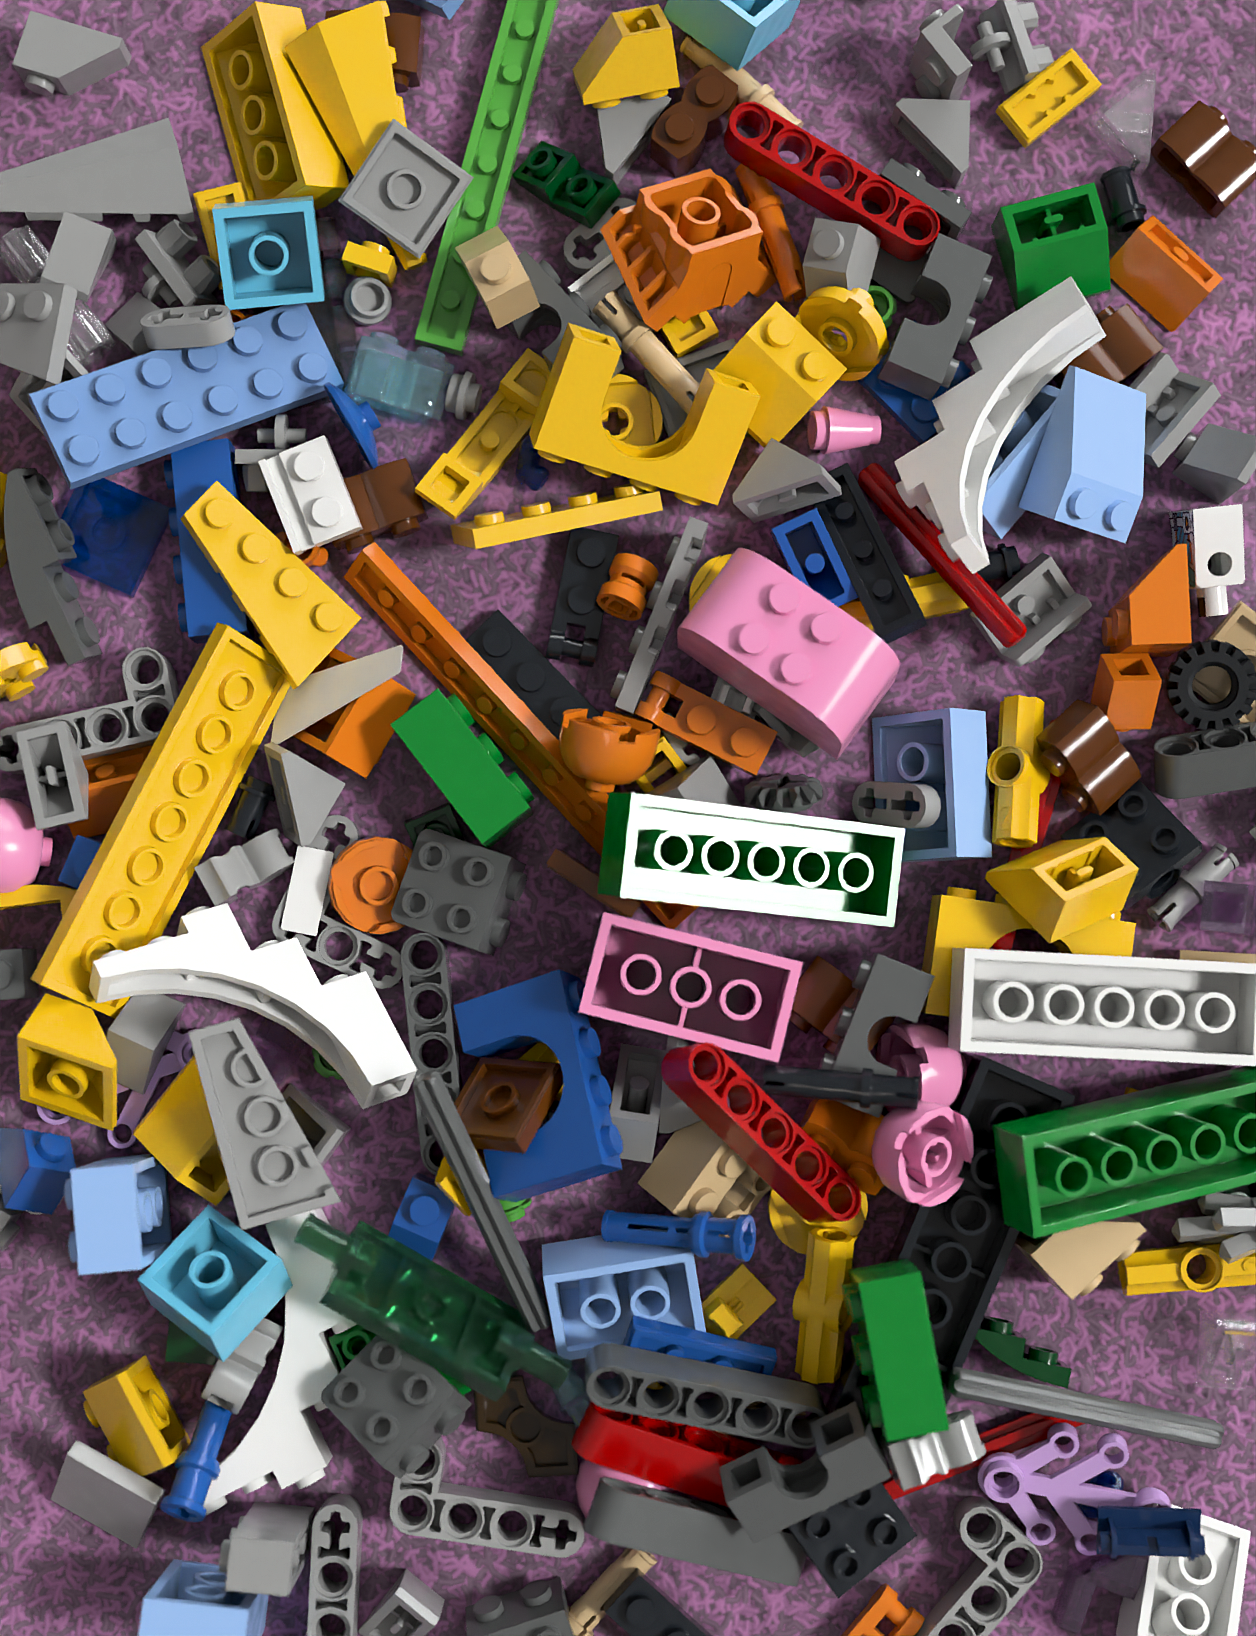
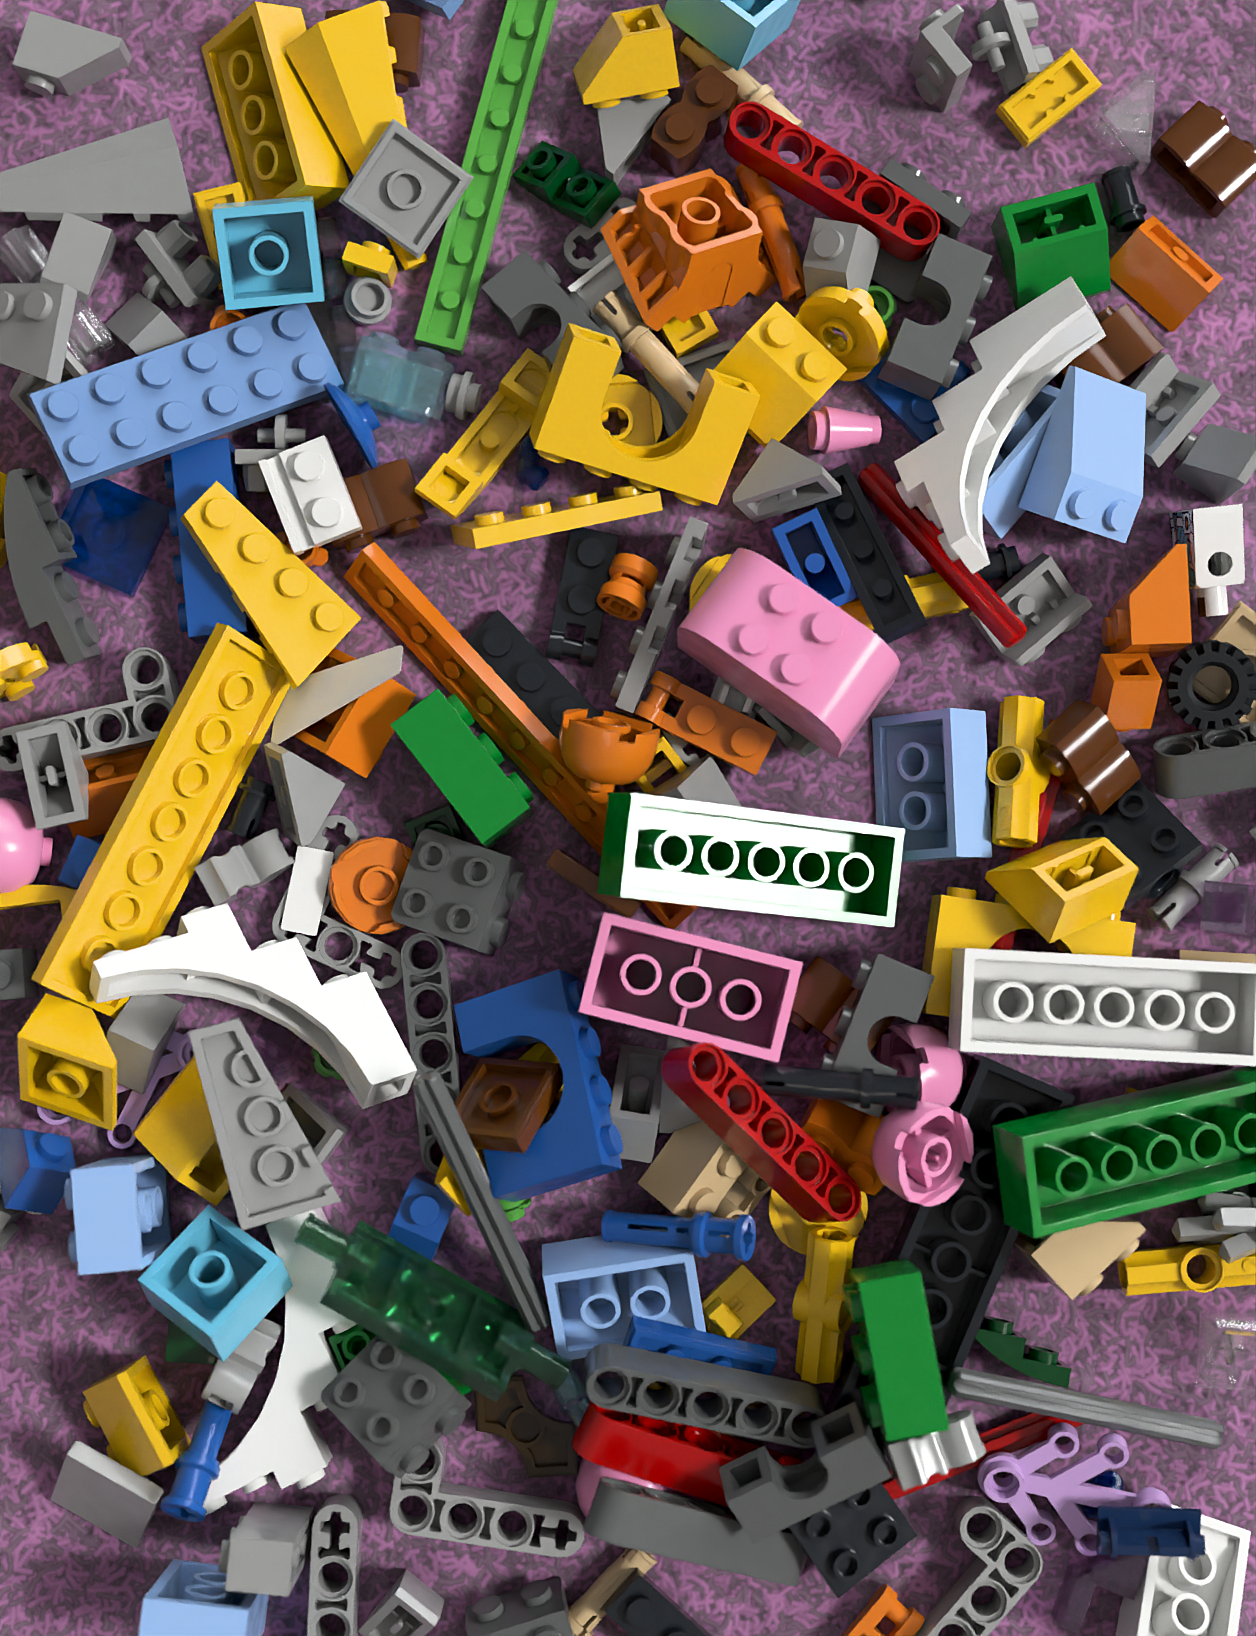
light grey beam [140,305,235,350] -> none
tan slope [455,225,540,329] -> none
dark grey gear [745,773,823,813] -> none
light grey beam [852,781,941,829] -> none
light grey slope [890,98,970,189] -> none

